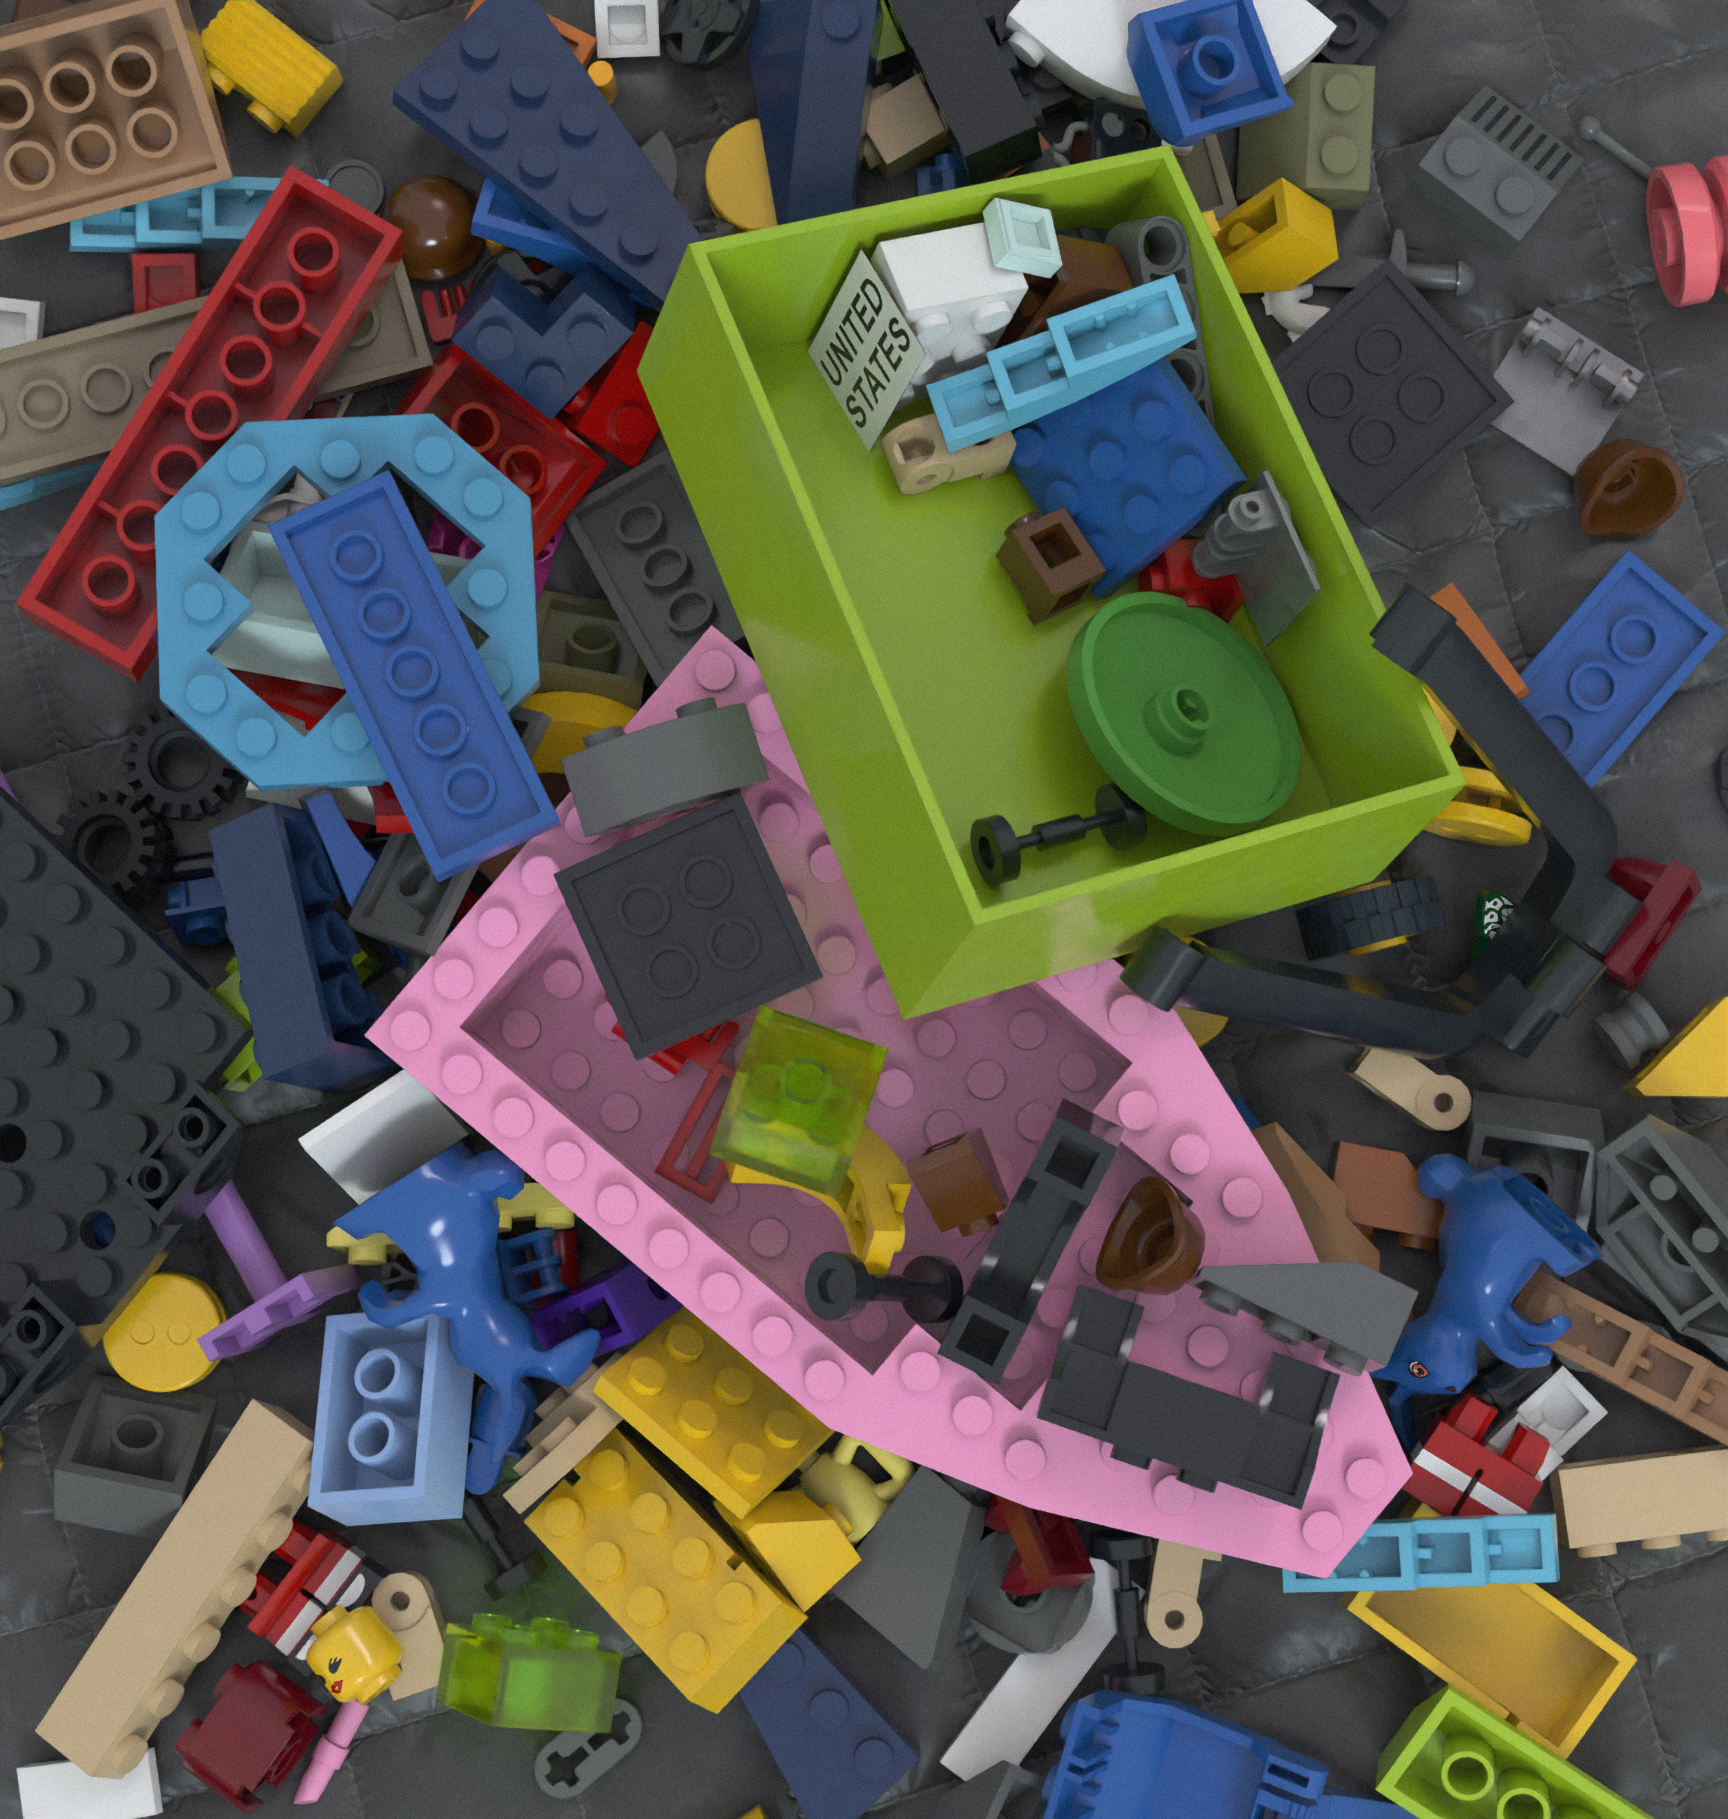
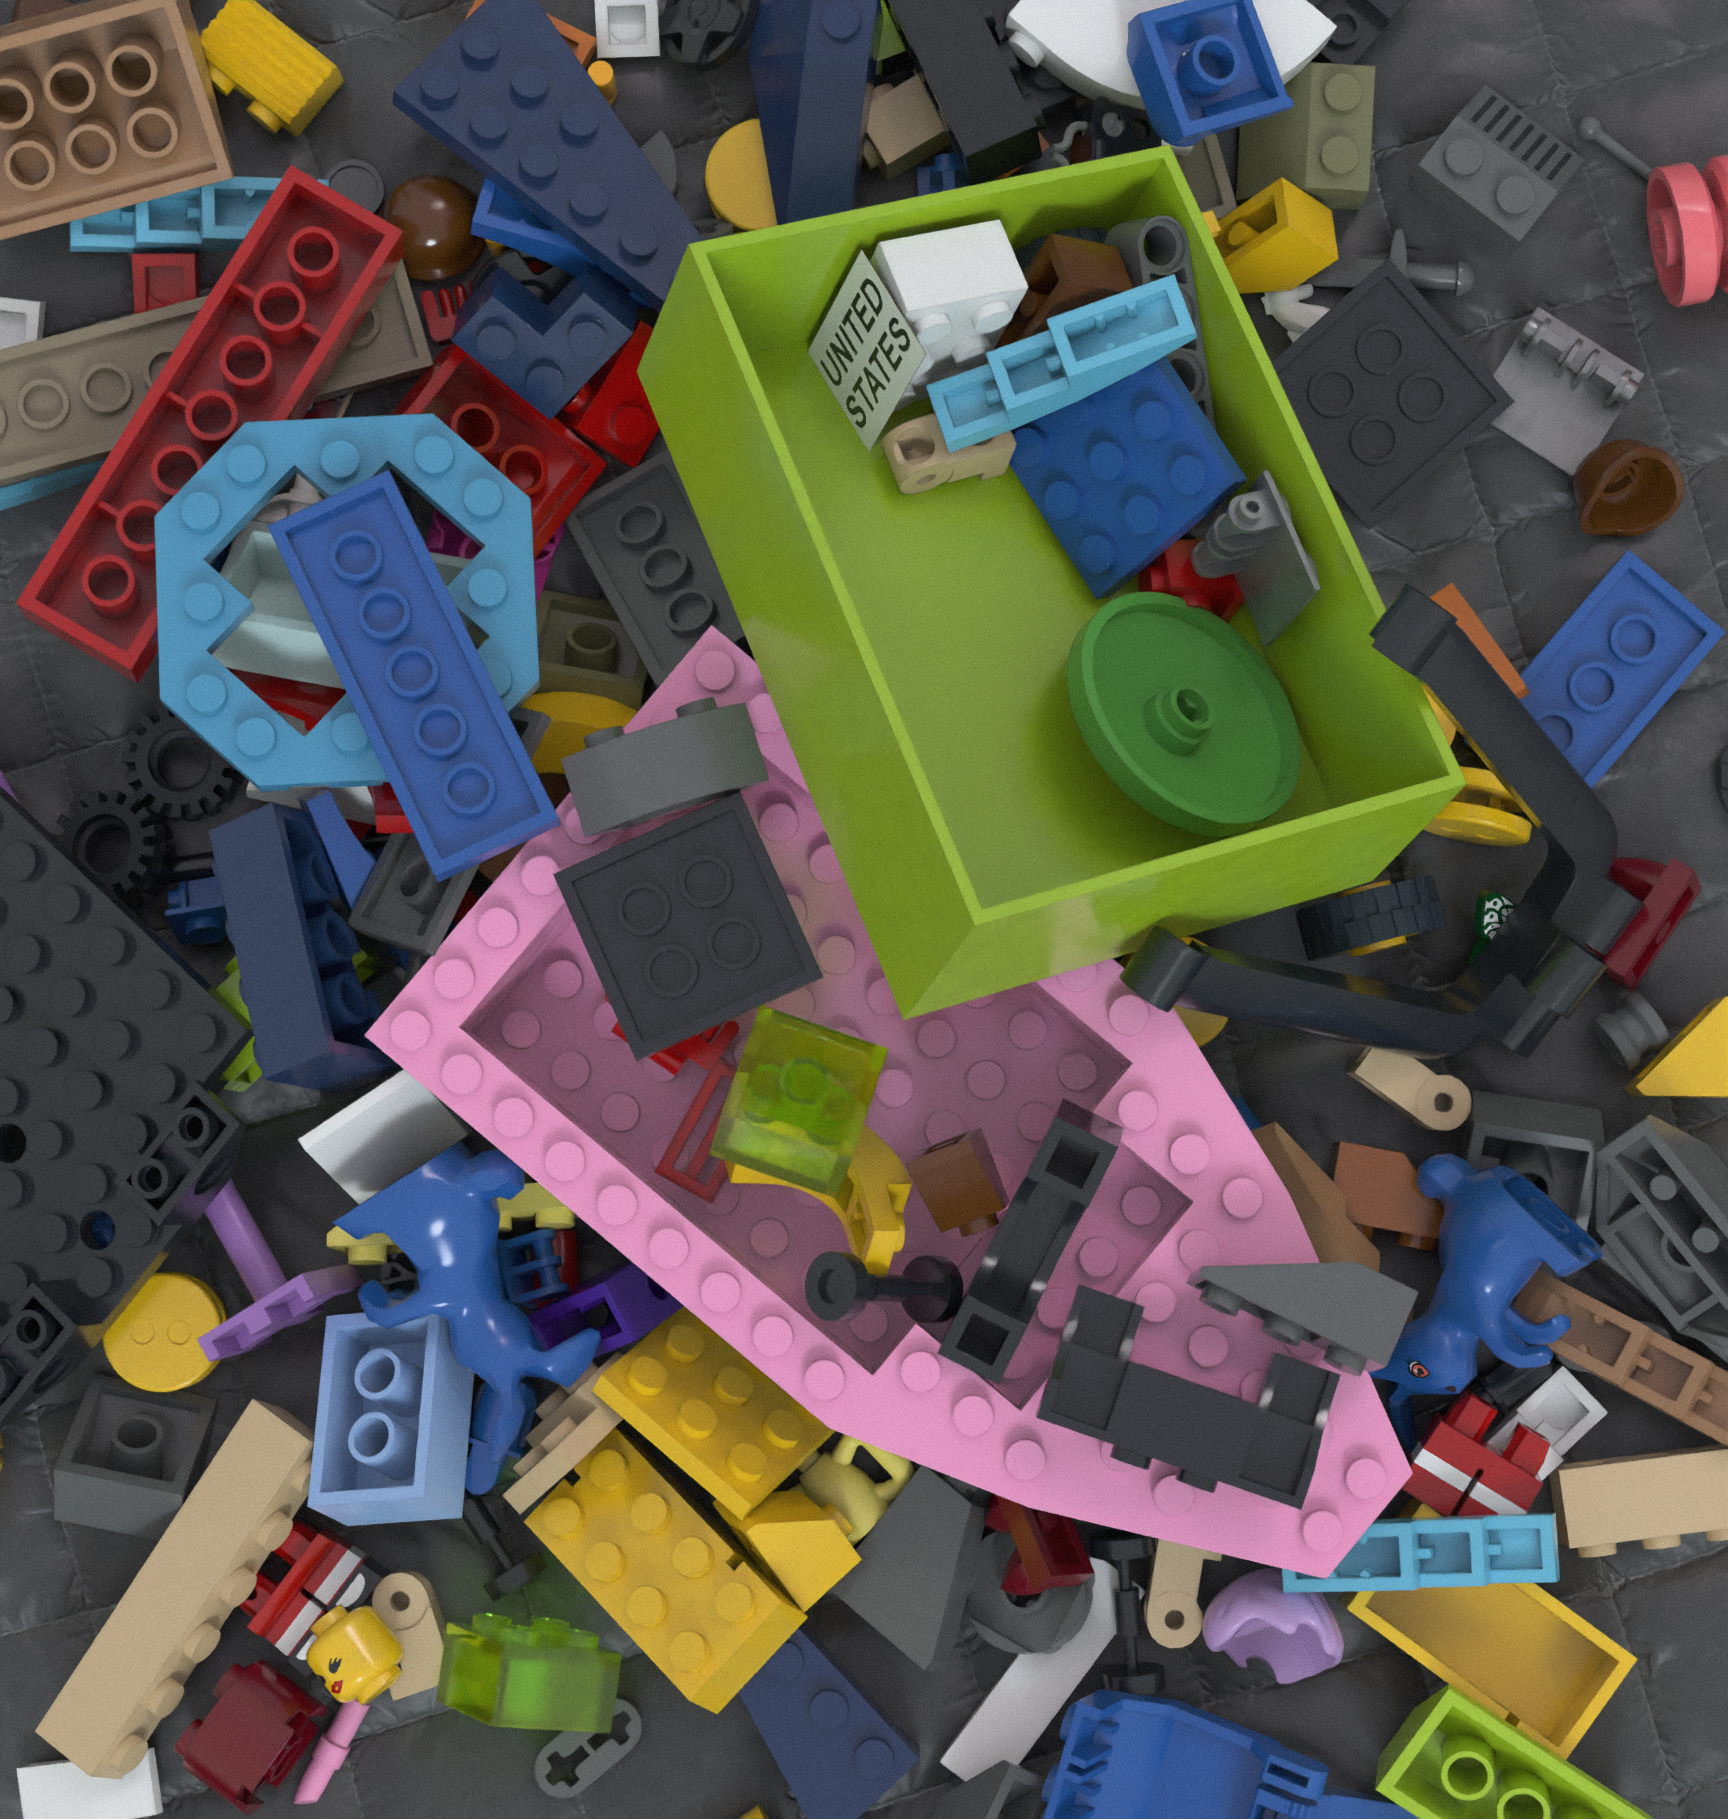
black wheel [970,782,1147,886] -> none
light aqua tile [983,198,1063,278] -> none
brick [996,507,1106,625] -> none
reddish brown helmet [1095,1176,1205,1295] -> none
none -> lavender piece [1202,1567,1344,1684]

